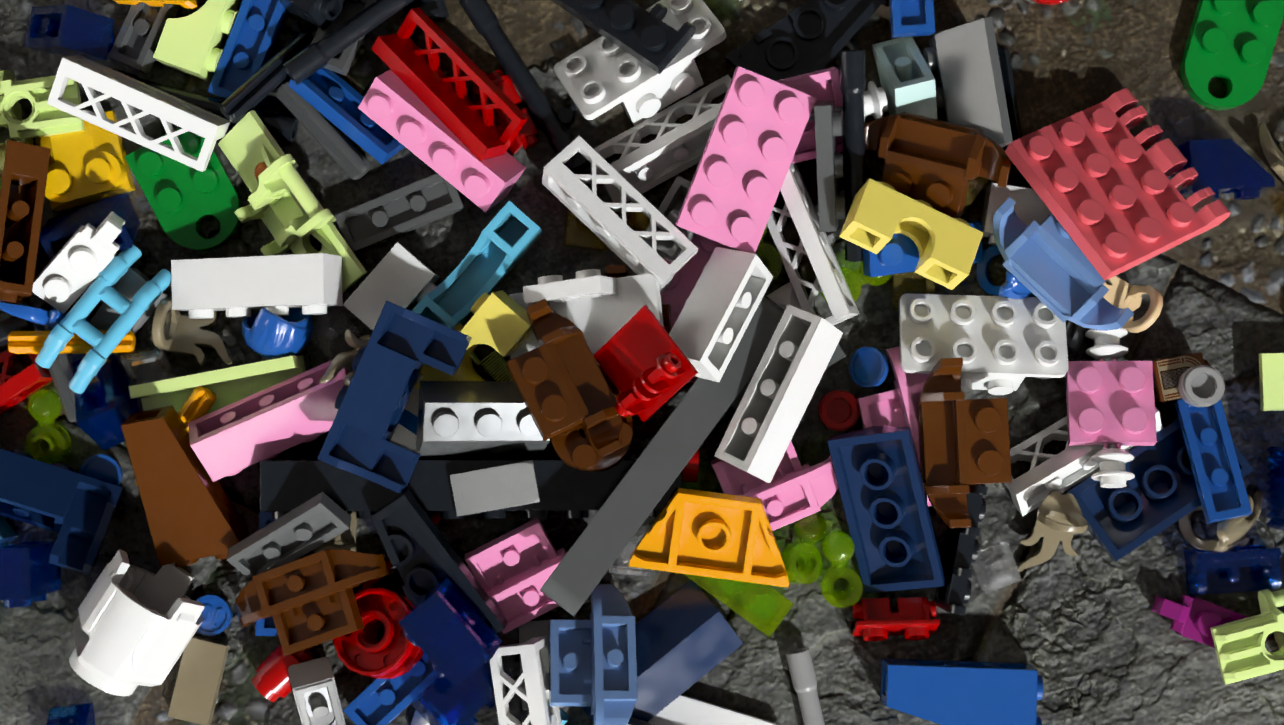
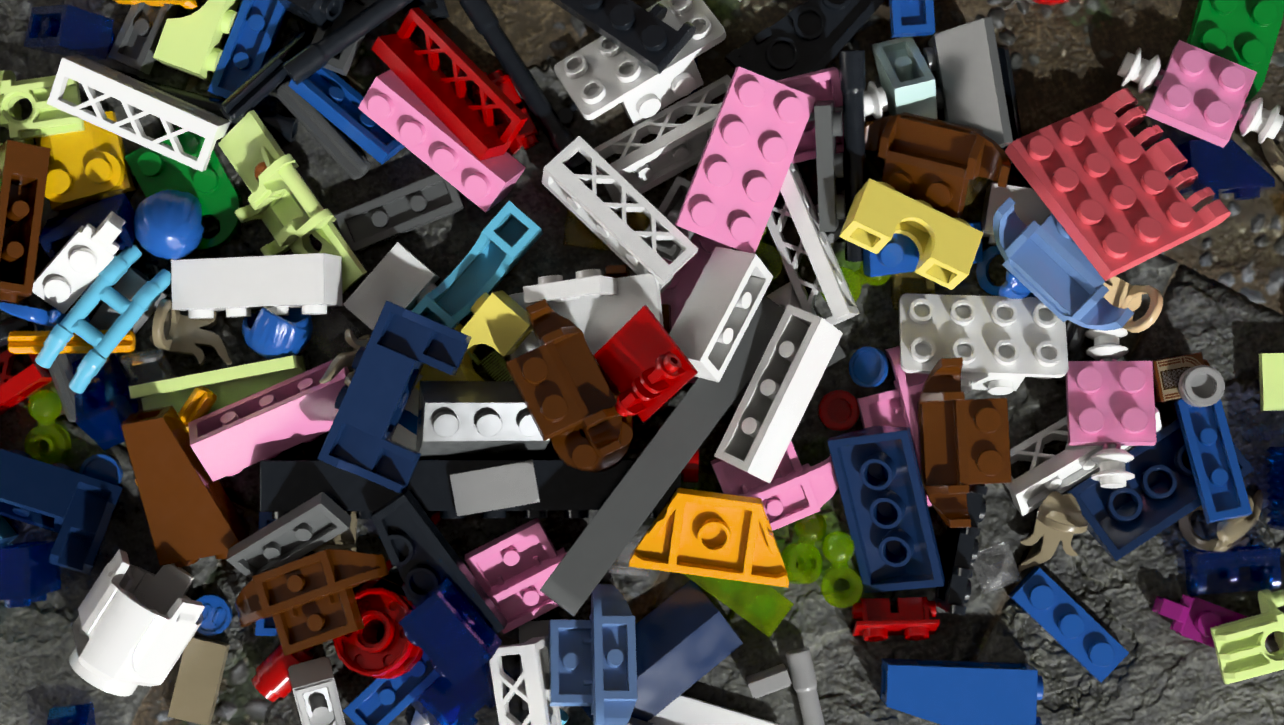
none -> blue hair [133,190,204,260]
none -> light grey tile [745,663,792,699]
none -> blue plate [1008,566,1129,682]
none -> bright pink plate [1117,40,1284,148]

